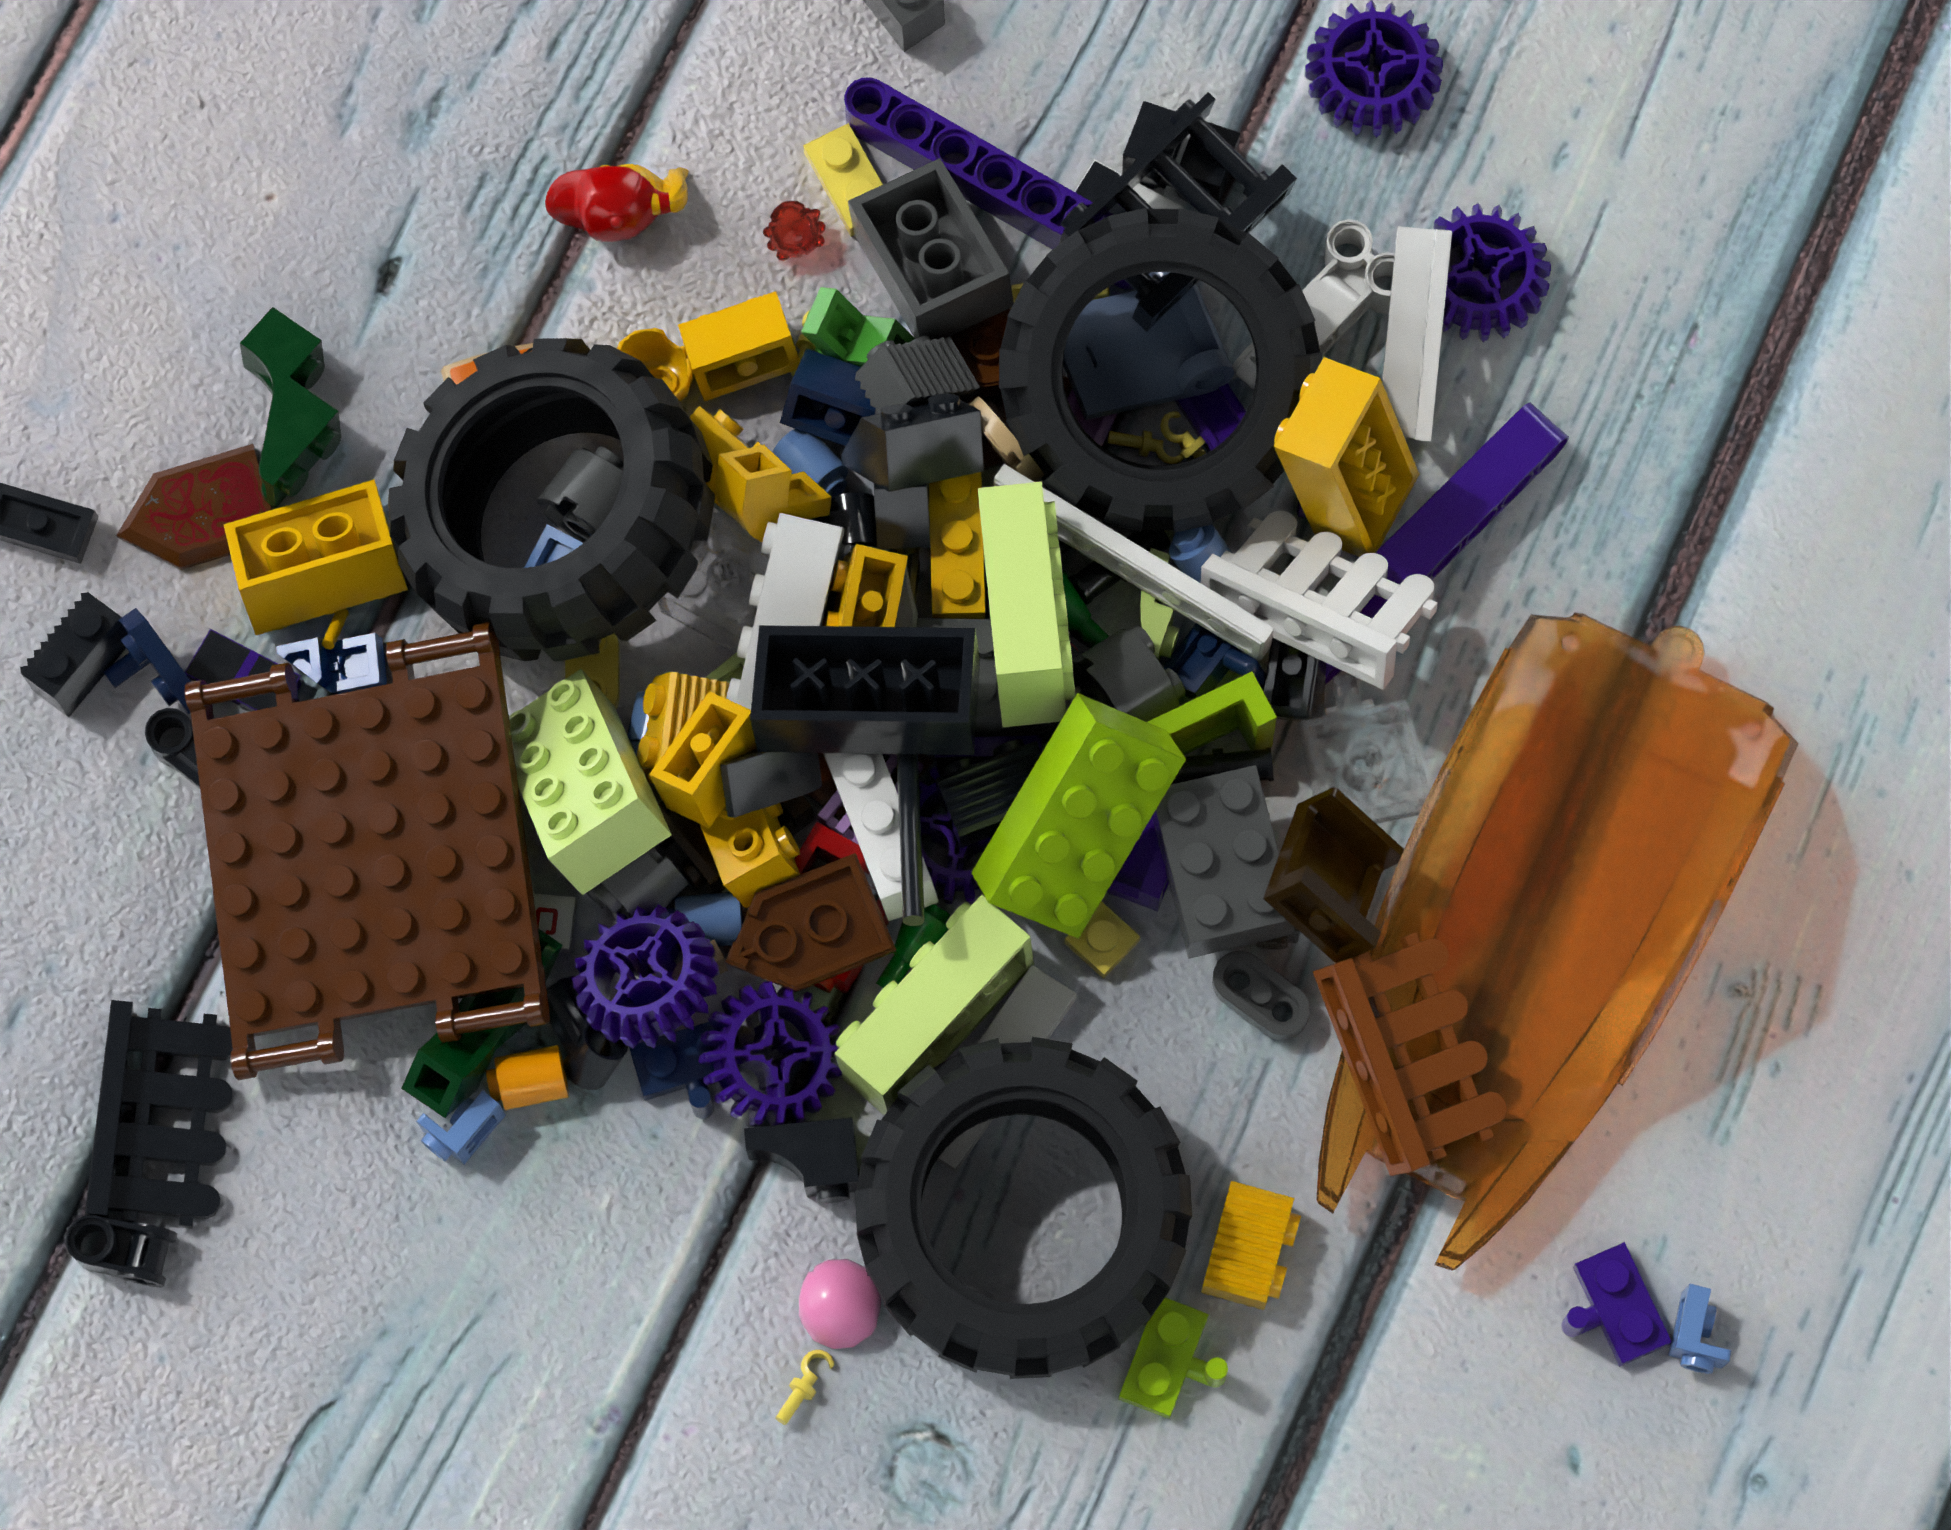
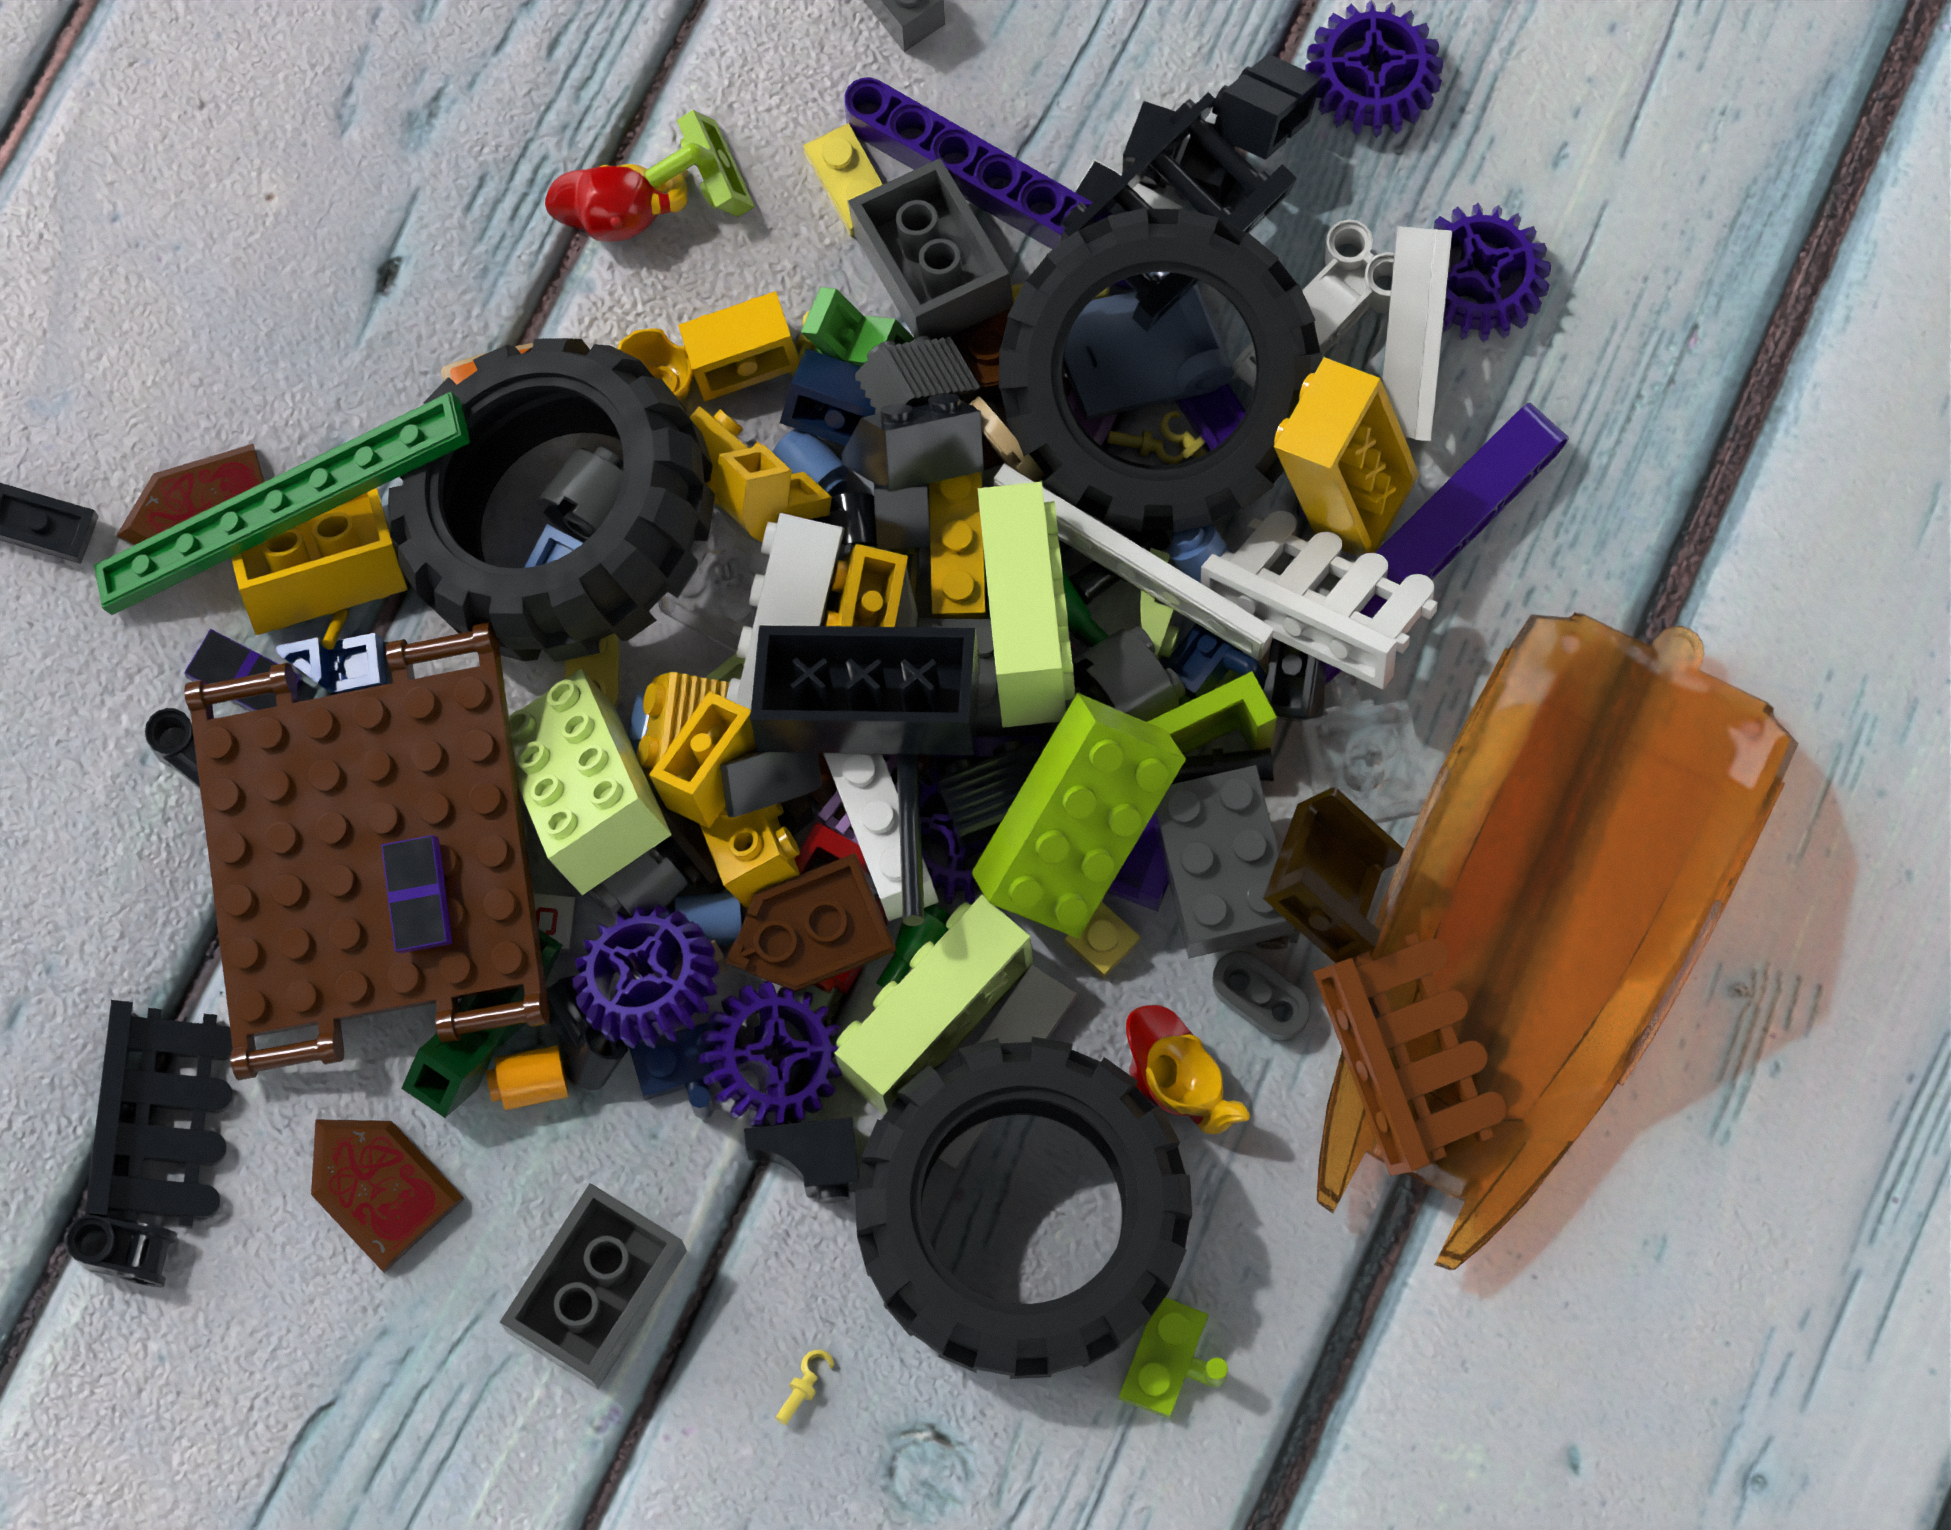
black brick [20,592,128,717] -> none
dark blue plate [102,608,191,714] -> none
dark green arch [240,307,342,508] -> none
medium blue bracket [416,1090,506,1165] -> none
clear red animal [763,200,826,261] -> none
bright pink hair [799,1259,881,1349] -> none
yellow brick [1201,1181,1301,1310] -> none
dark purple plate [1561,1242,1672,1367] -> none
medium blue bracket [1668,1284,1732,1374] -> none
none -> green tile [94,392,470,615]
none -> reddish brown tile [311,1119,464,1273]
none -> black tile [381,835,453,953]
none -> dark grey brick [500,1183,687,1390]
none -> lime plate [645,110,755,217]
none -> yellow hair [1126,1005,1250,1134]
none -> black piece [1212,54,1322,160]

